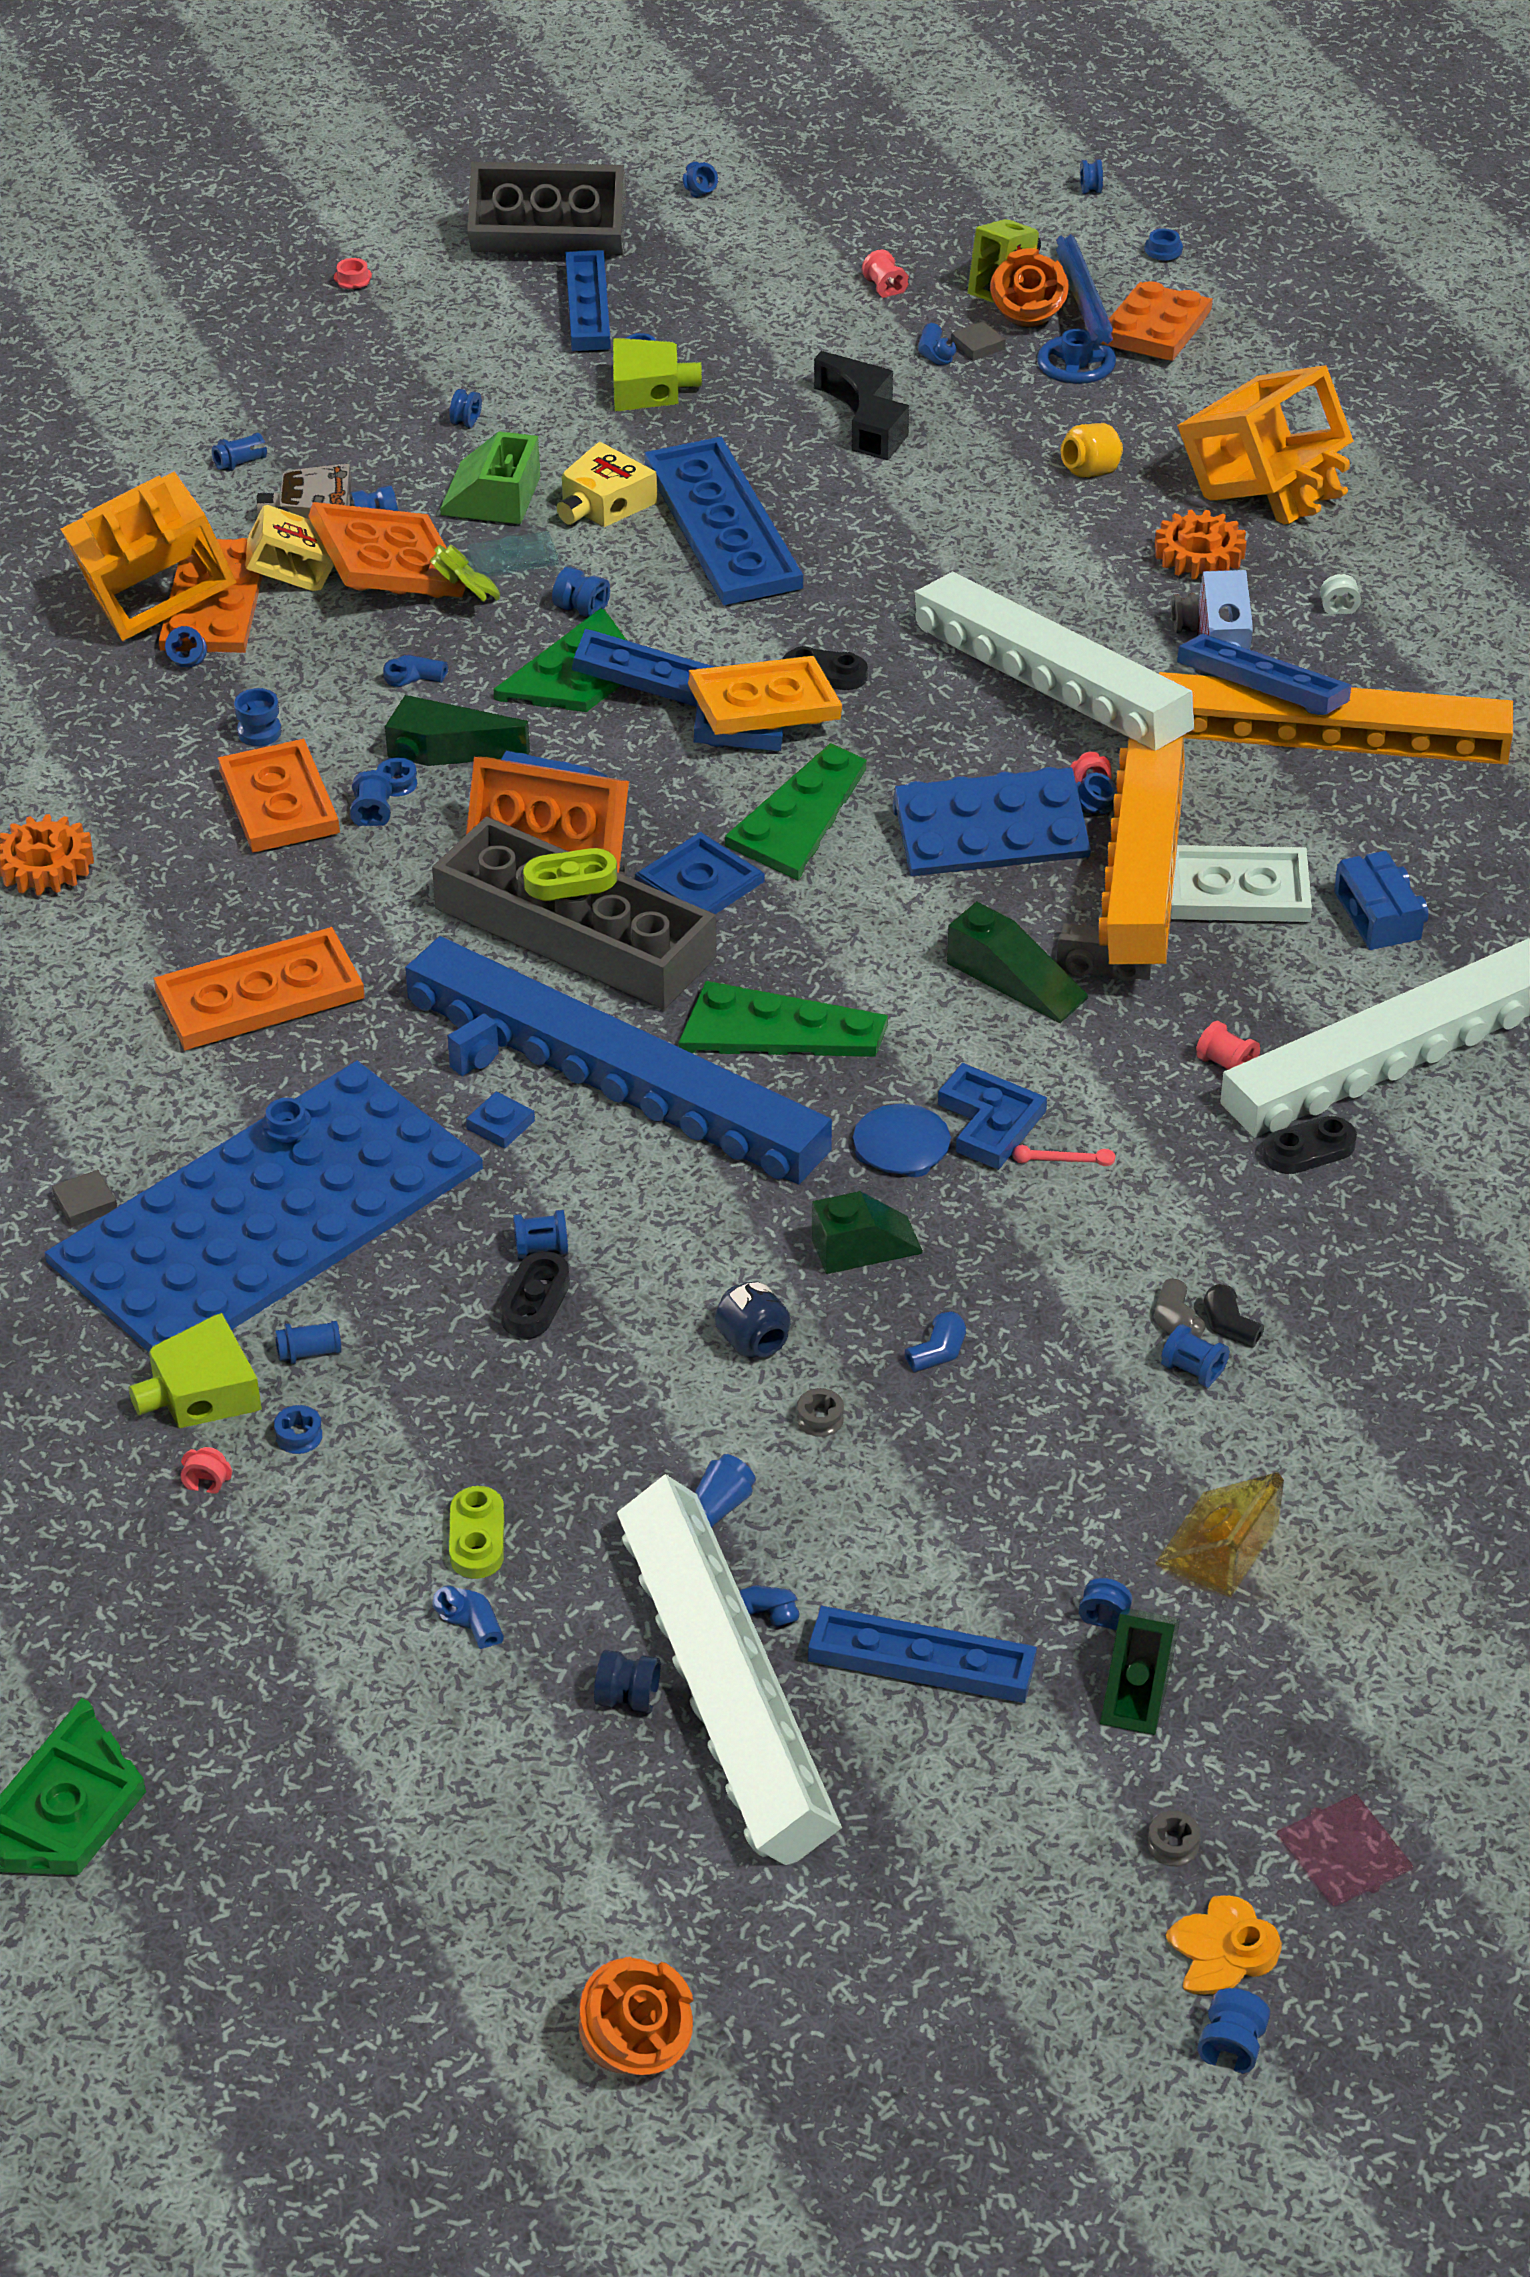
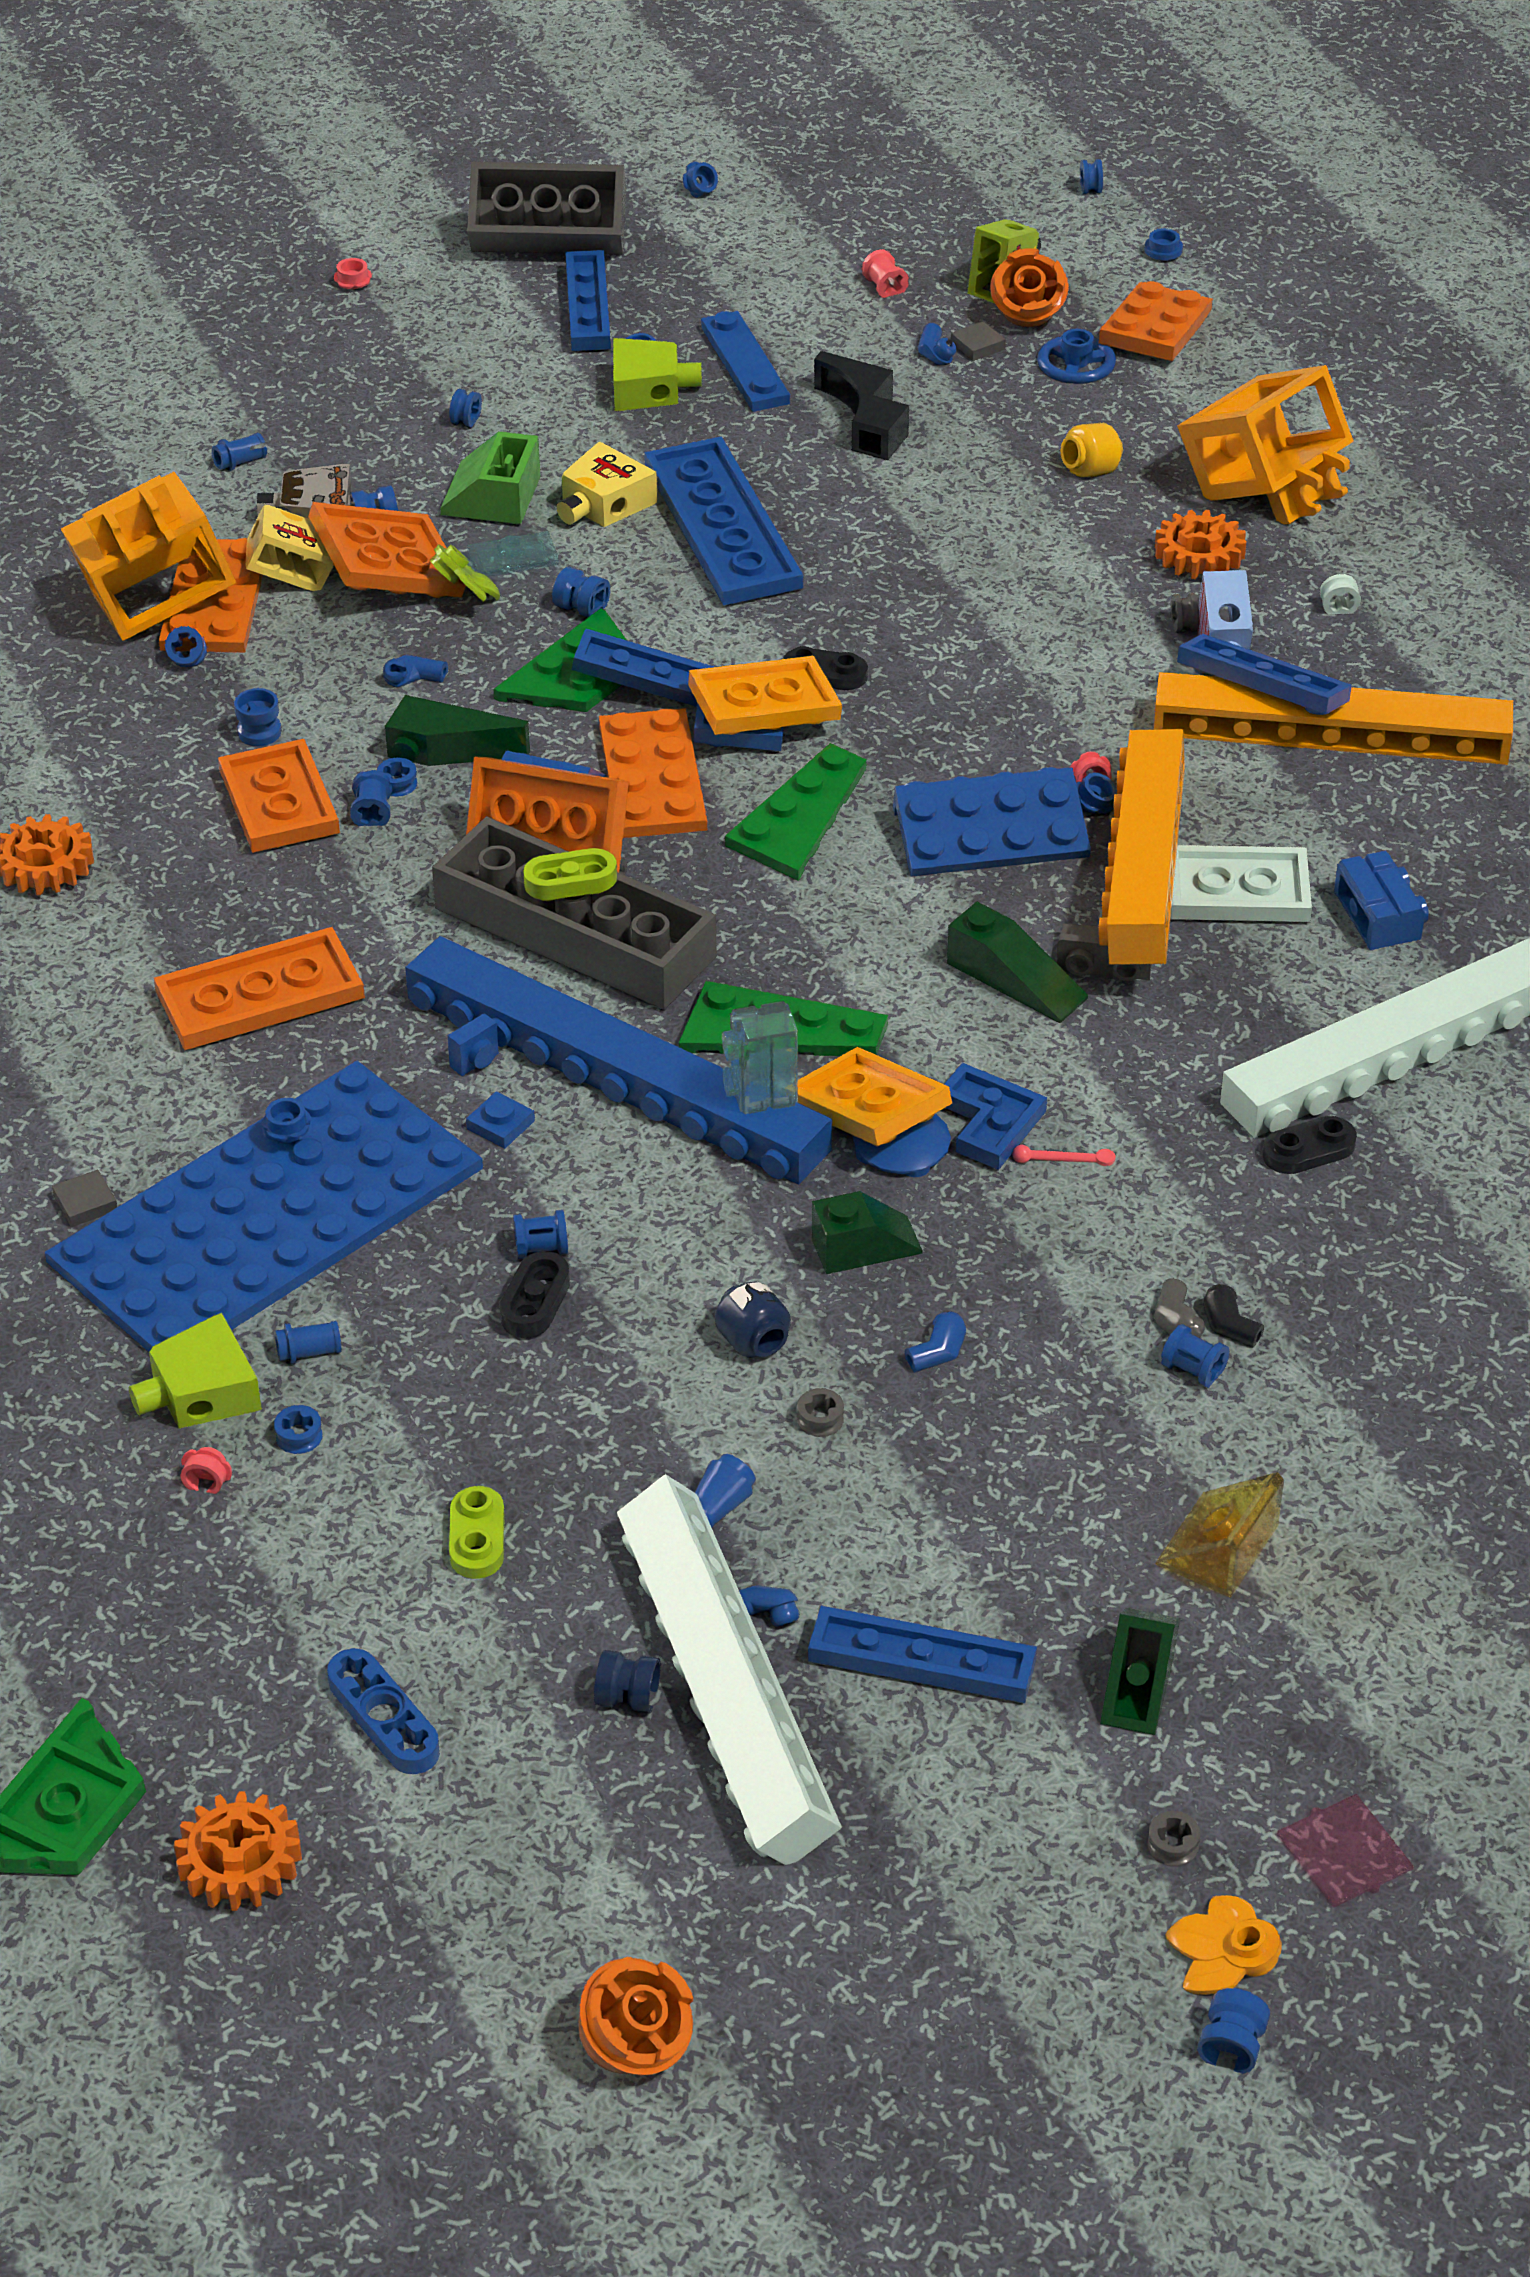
blue arm [432,1585,504,1649] -> none
blue tile [635,832,765,914] -> none
light aqua brick [915,572,1194,751] -> none
blue axle [1056,235,1113,345] -> none
blue bush [1079,1578,1133,1630] -> none
coral bush [1196,1020,1260,1070] -> none
none -> orange gear [174,1791,302,1911]
none -> blue beam [327,1648,440,1774]
none -> orange plate [599,708,707,838]
none -> blue plate [701,311,790,412]
none -> clear light blue brick [722,1001,798,1114]
none -> light orange plate [783,1047,952,1146]

